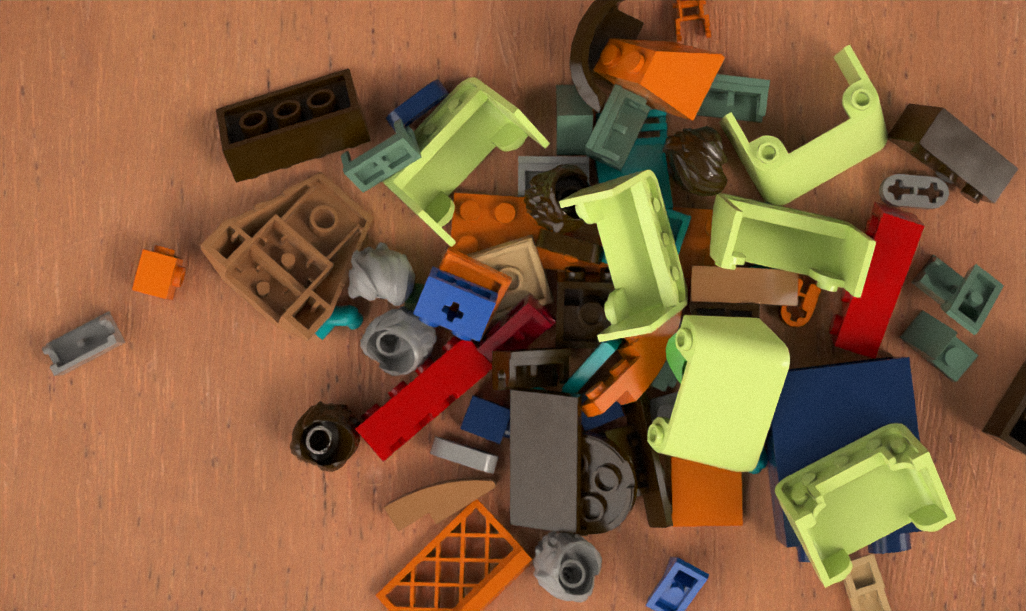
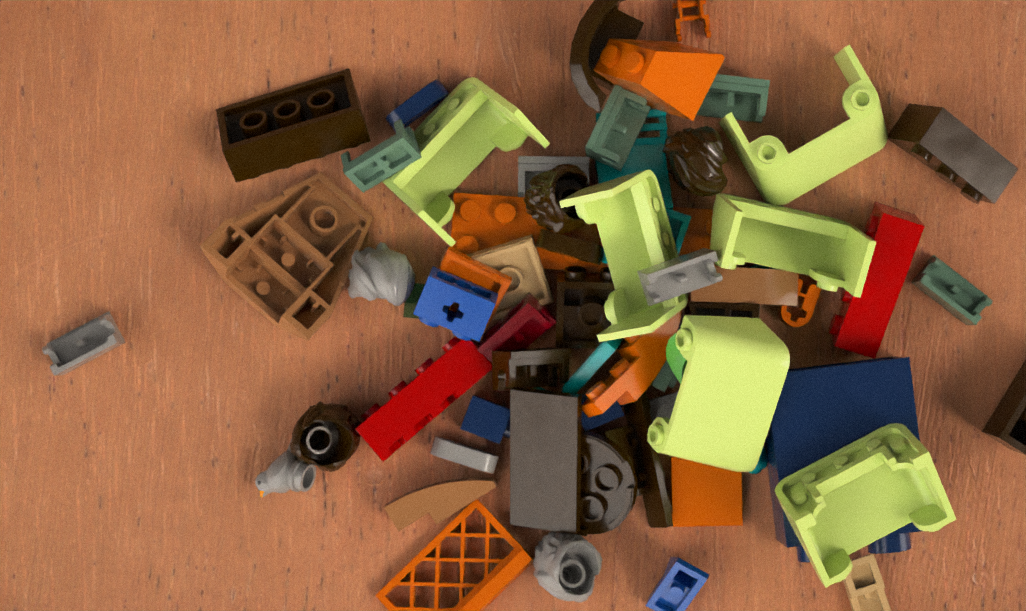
orange brick [132,245,186,300] -> none
teal arm [315,305,363,340] -> none
light grey hair [360,306,436,376] -> none
sand green slope [556,85,593,156] -> none
light grey beam [879,174,949,210] -> none
sand green slope [899,310,979,382] -> none
sand green slope [940,264,1004,335] -> none
none -> light grey animal [255,439,316,497]
none -> light grey hinge [637,248,723,306]

